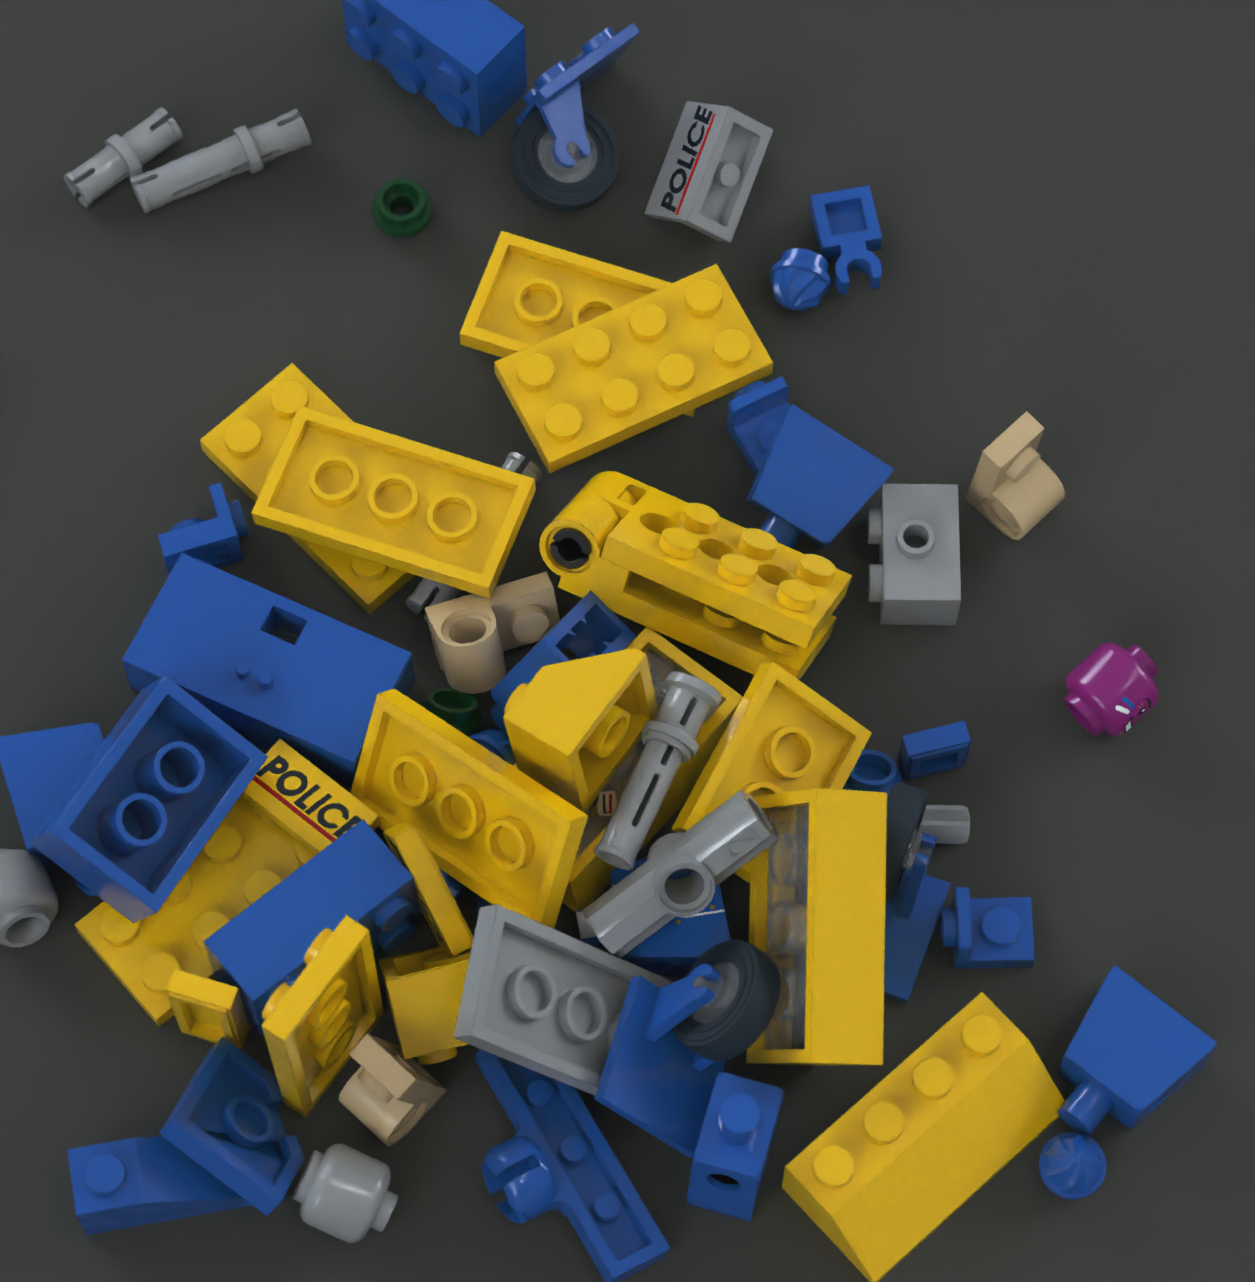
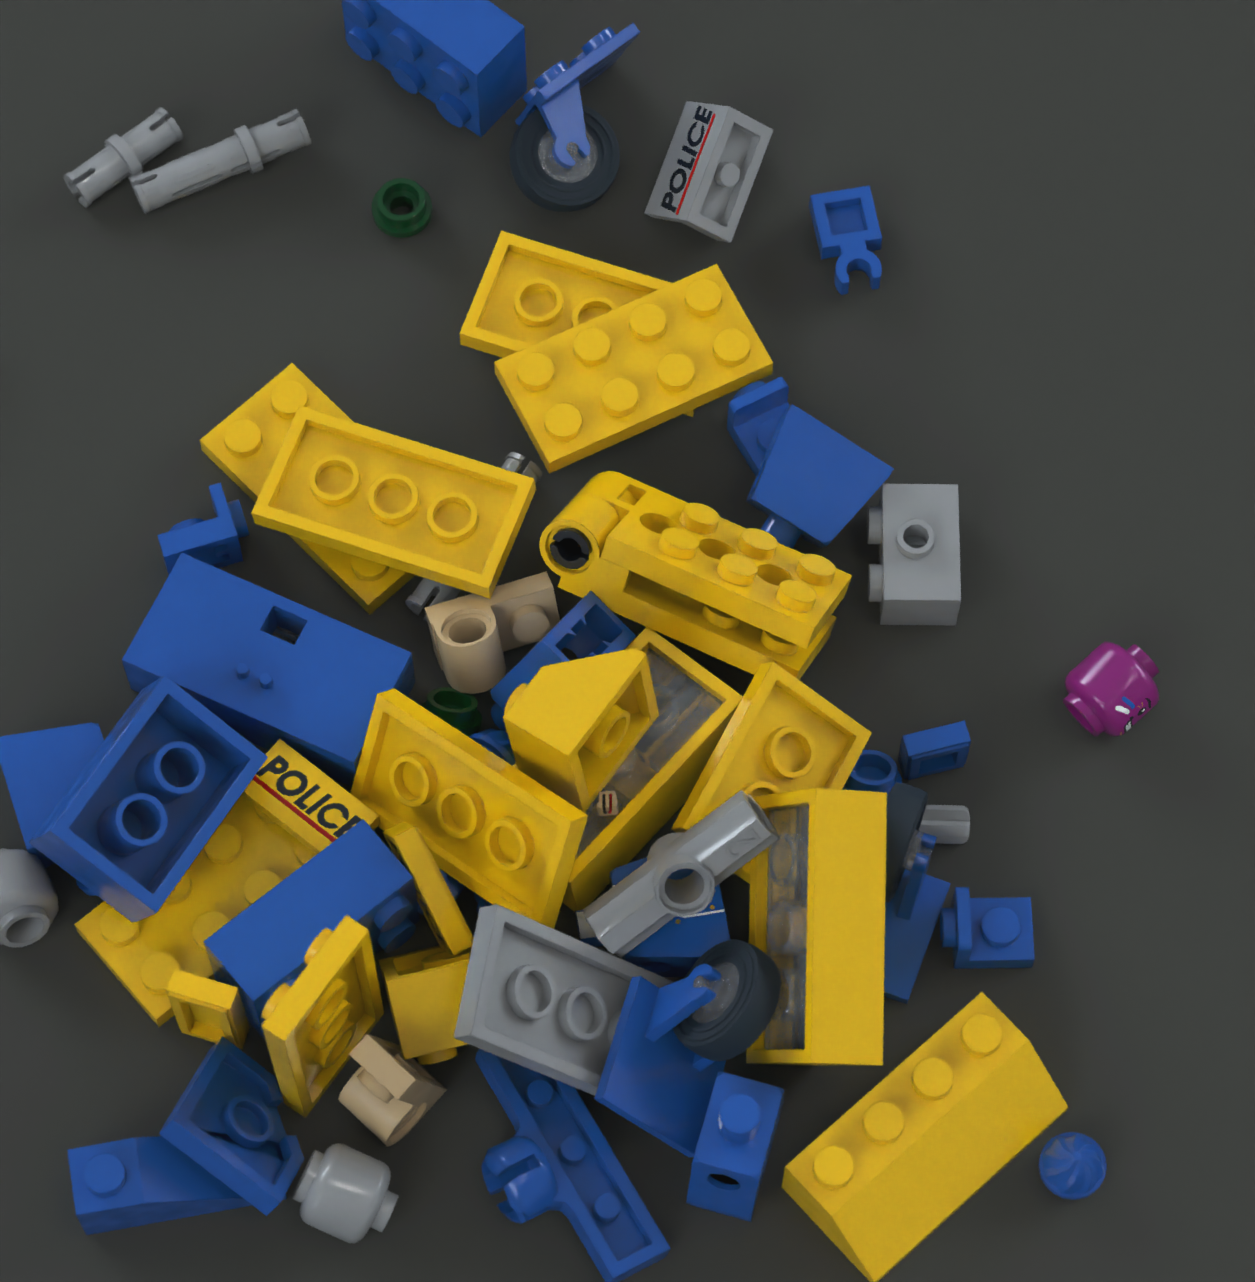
light grey pin [593,672,722,870] -> none
blue plate [770,248,831,311] -> none
tan plate [965,411,1065,540] -> none
blue torso [1057,965,1218,1136] -> none

